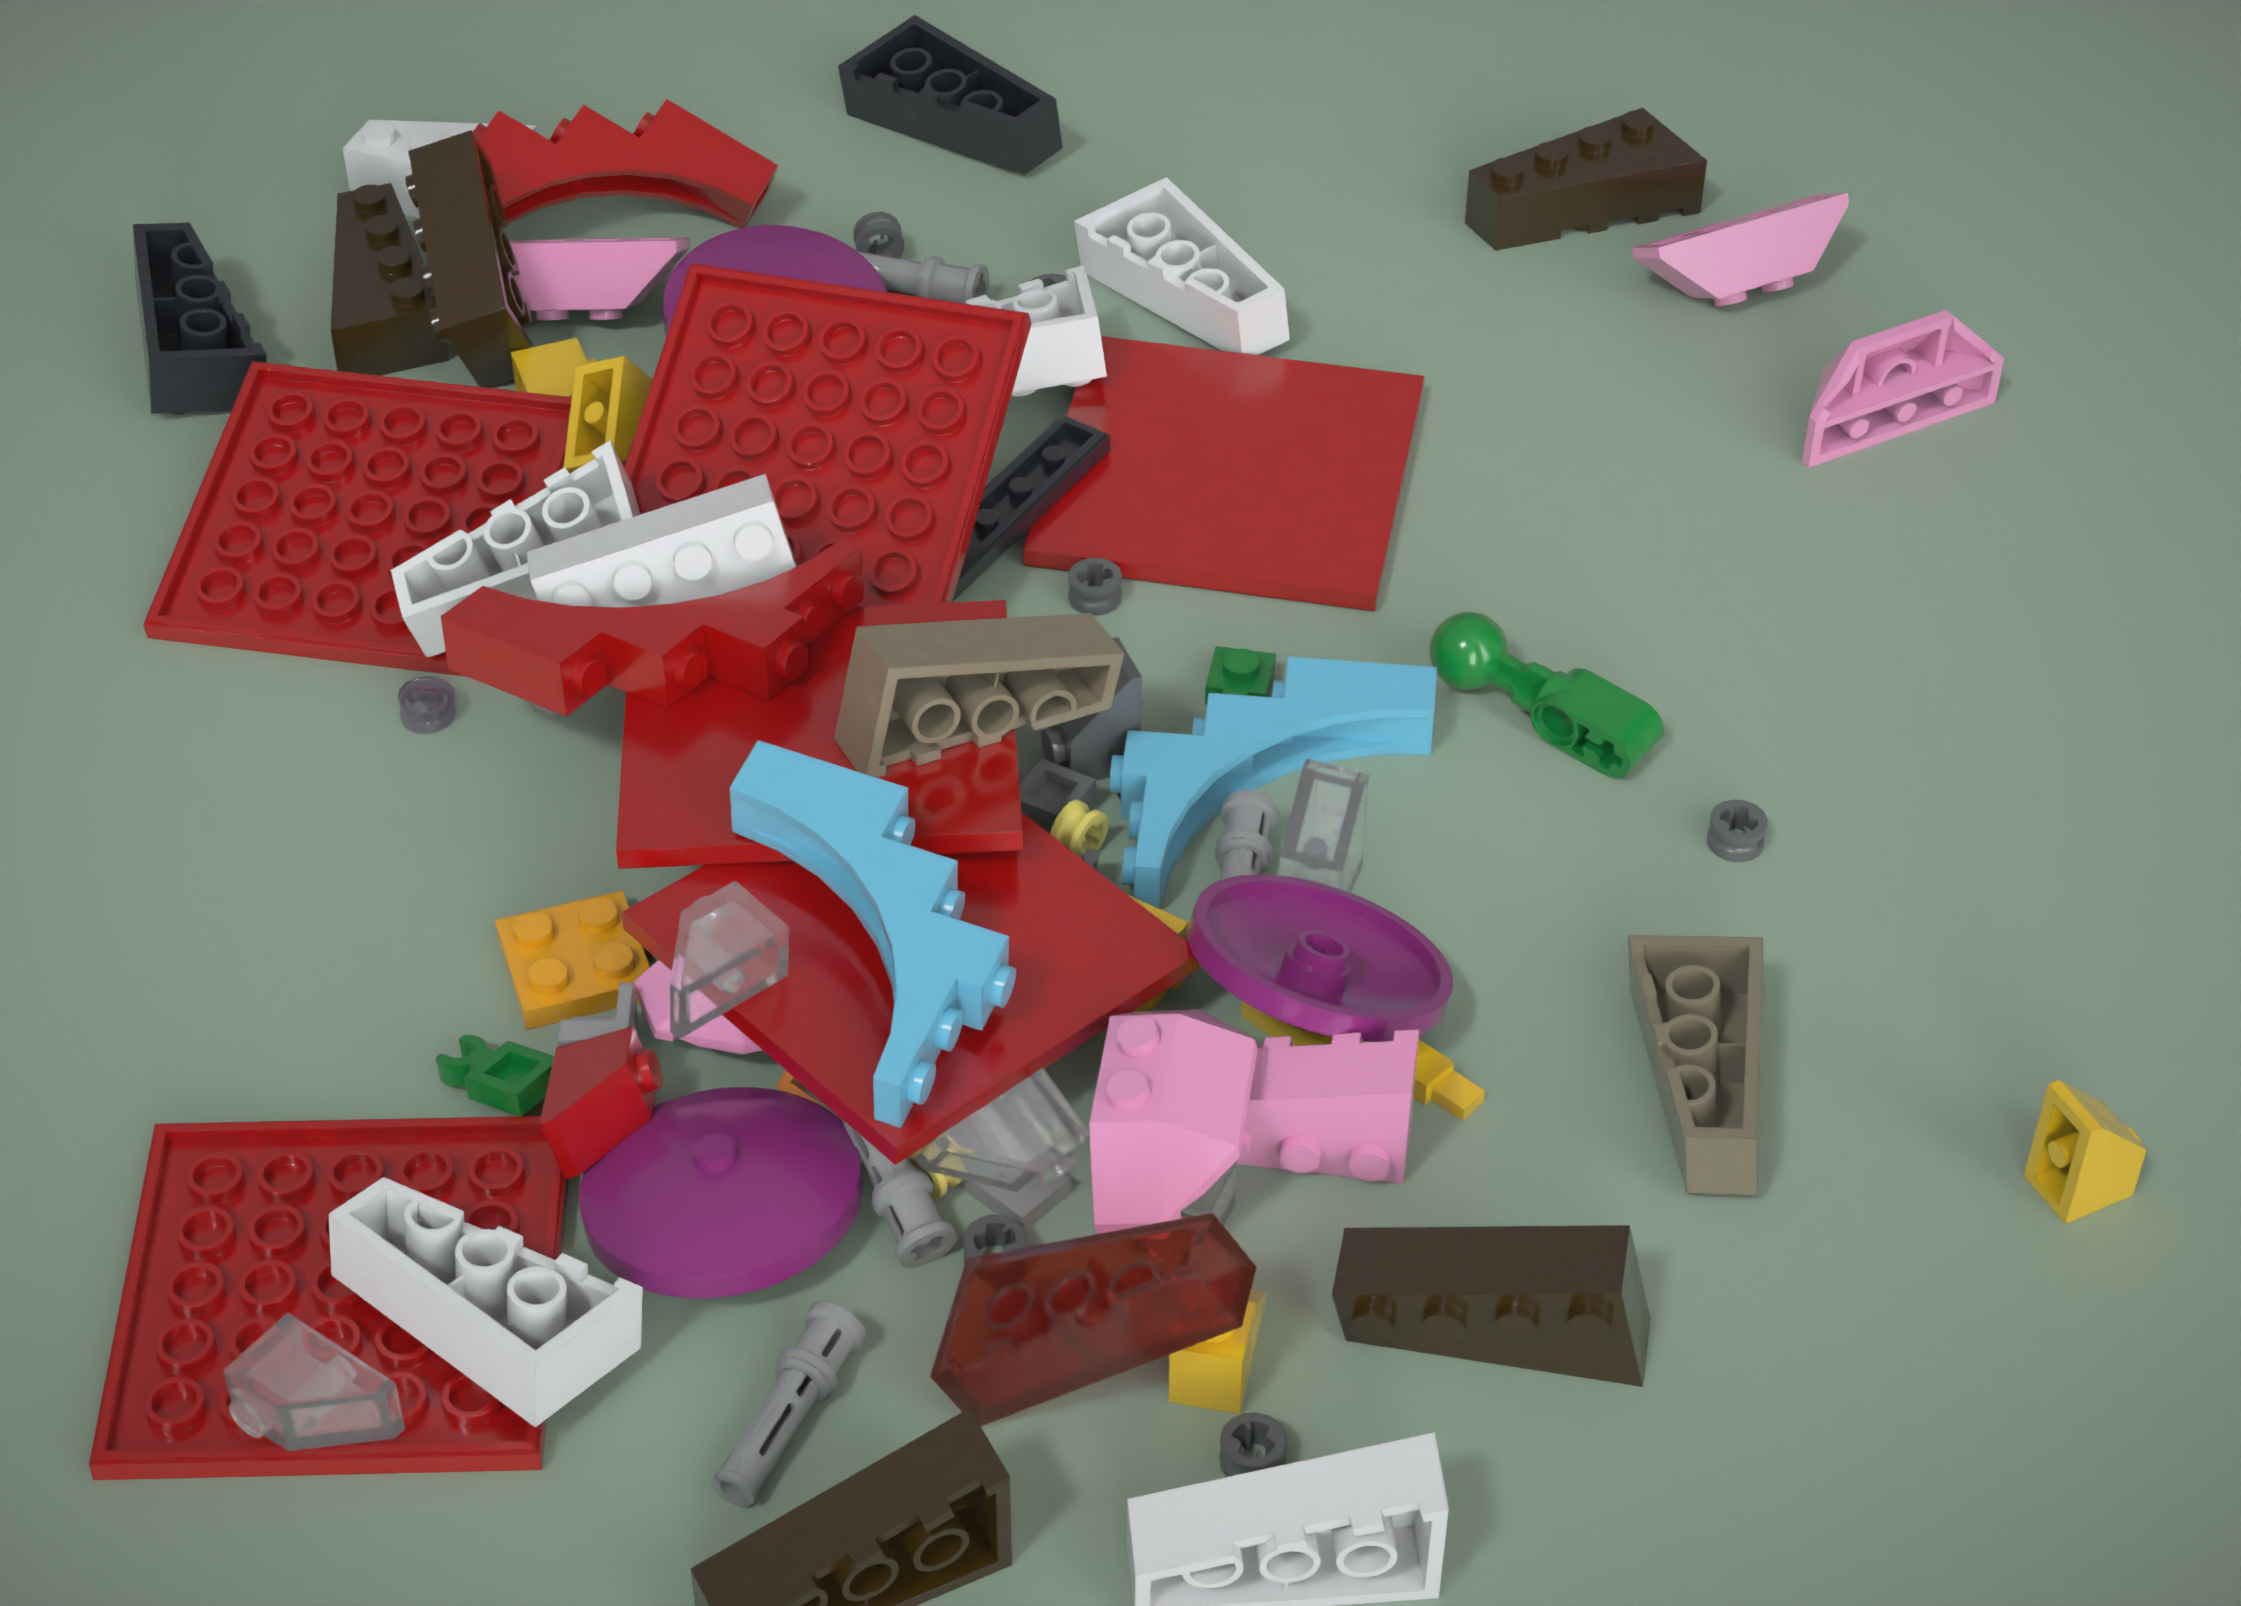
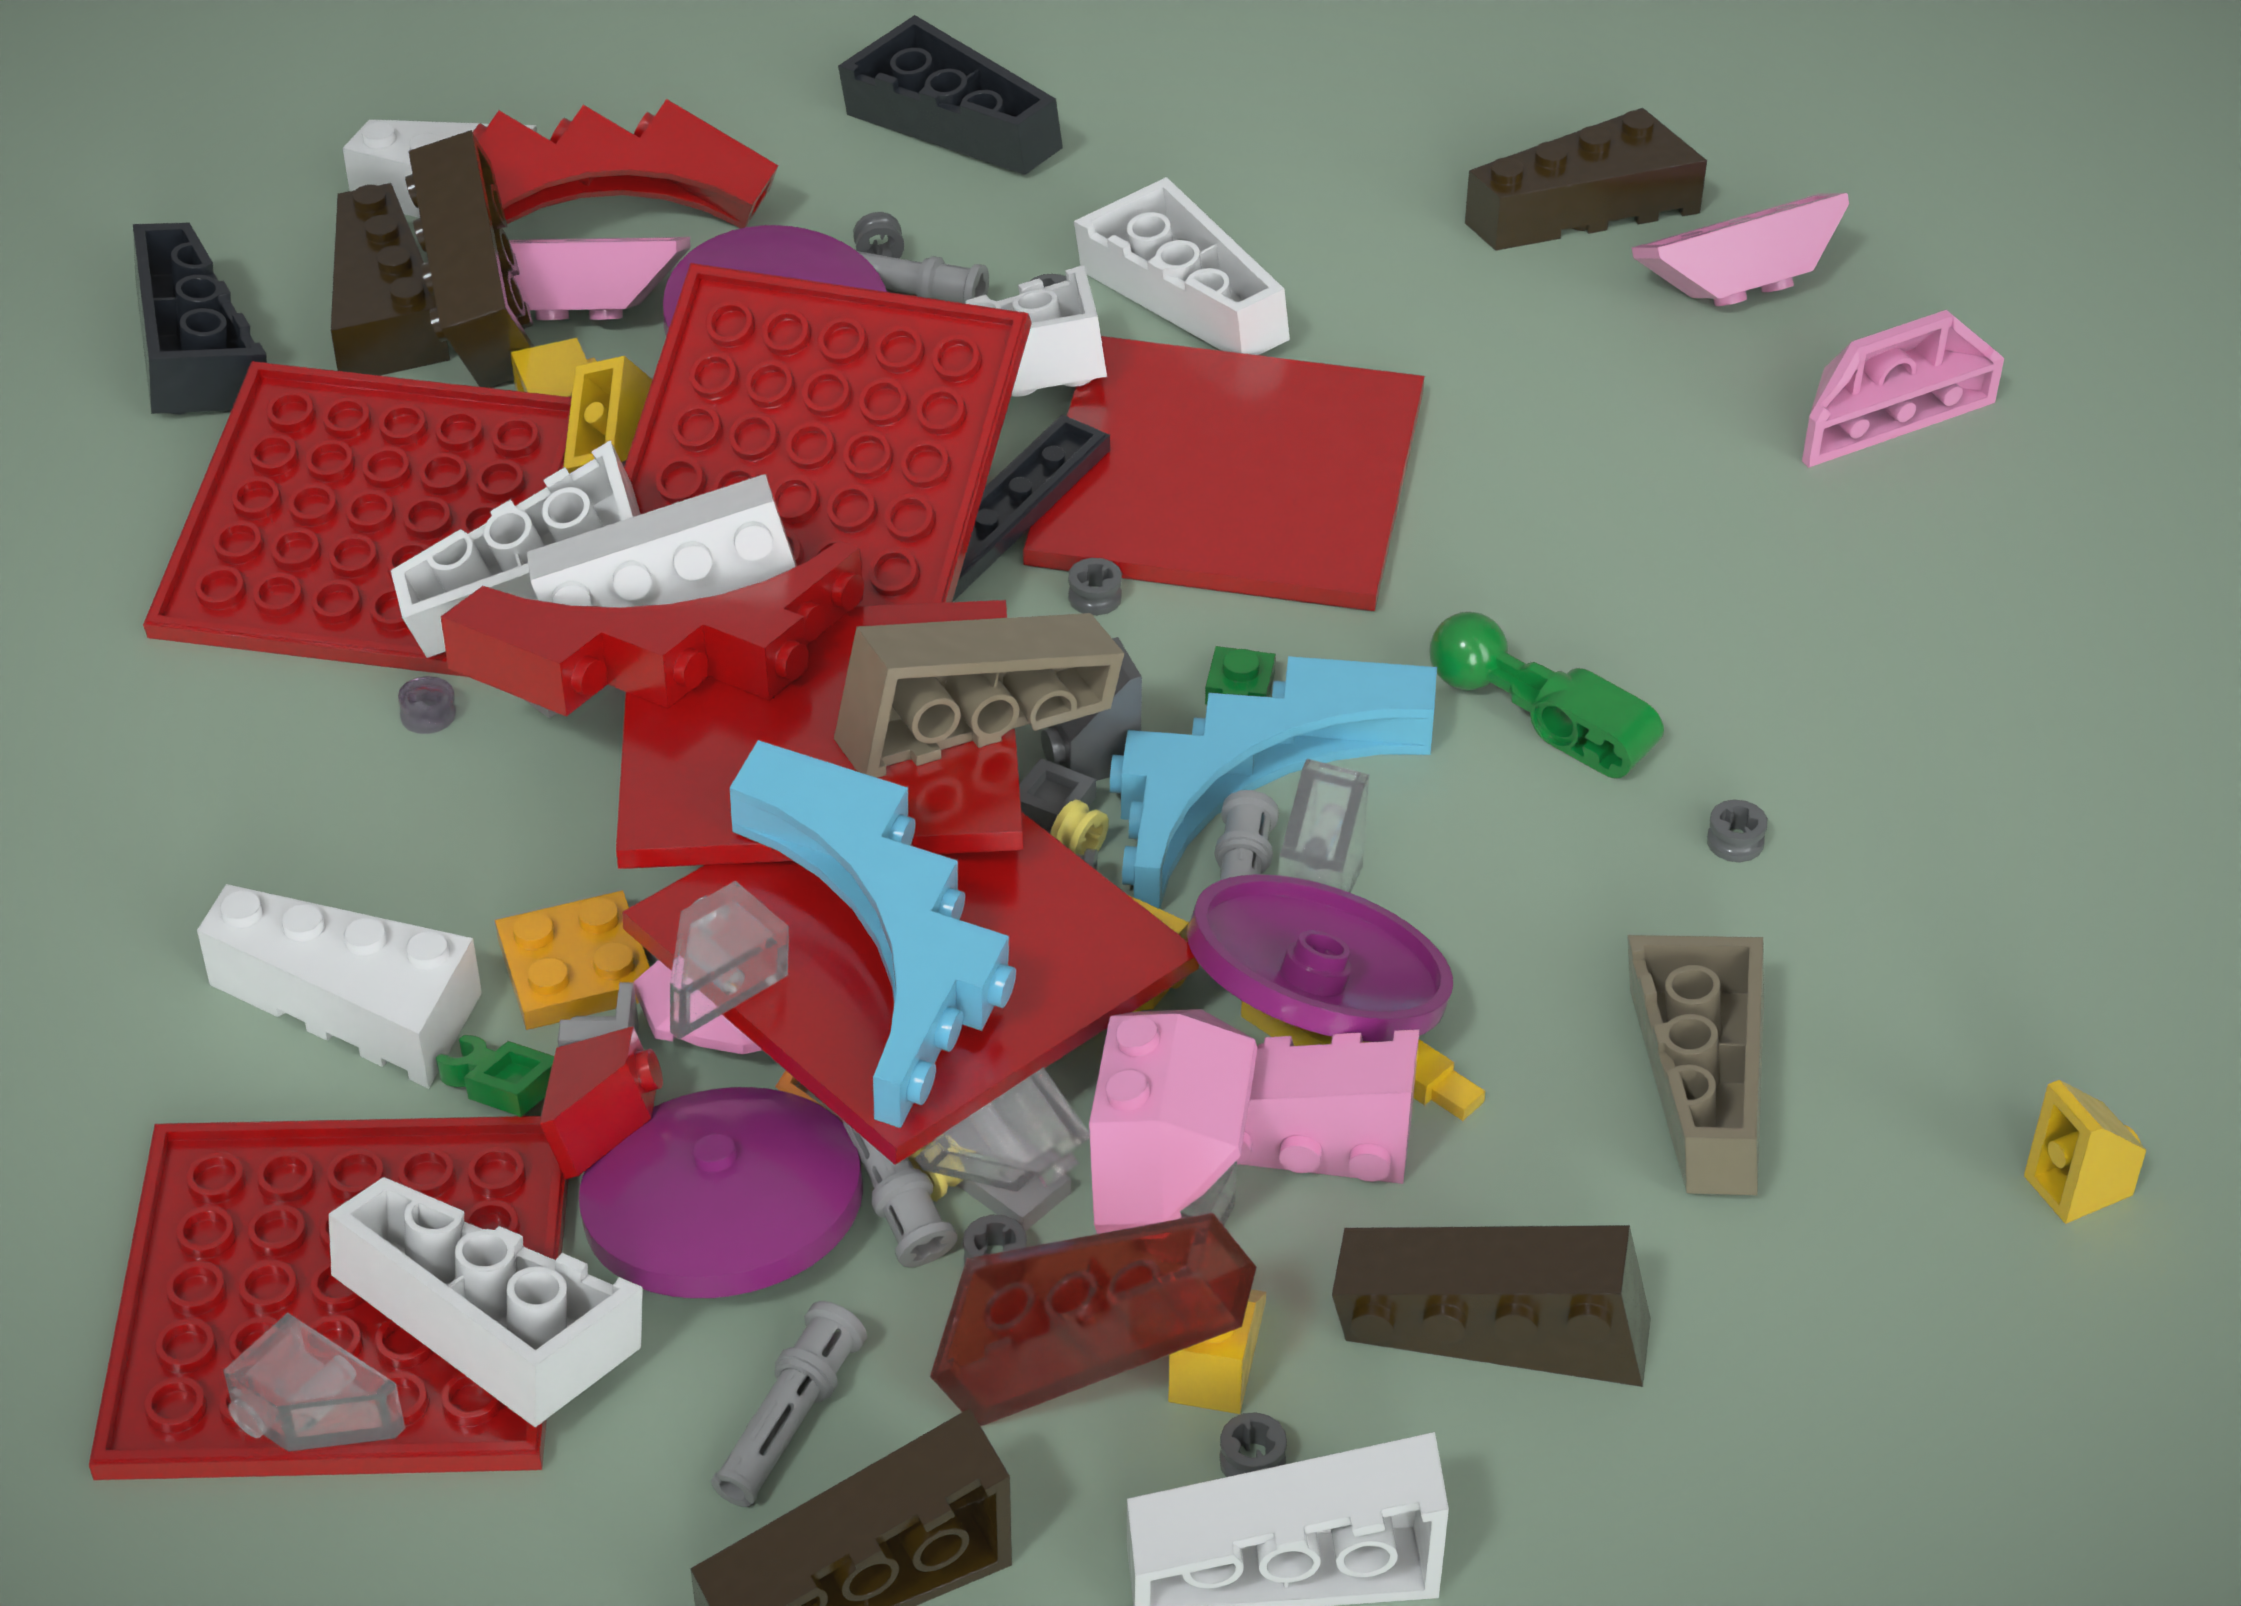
none -> white wedge [197,884,482,1089]

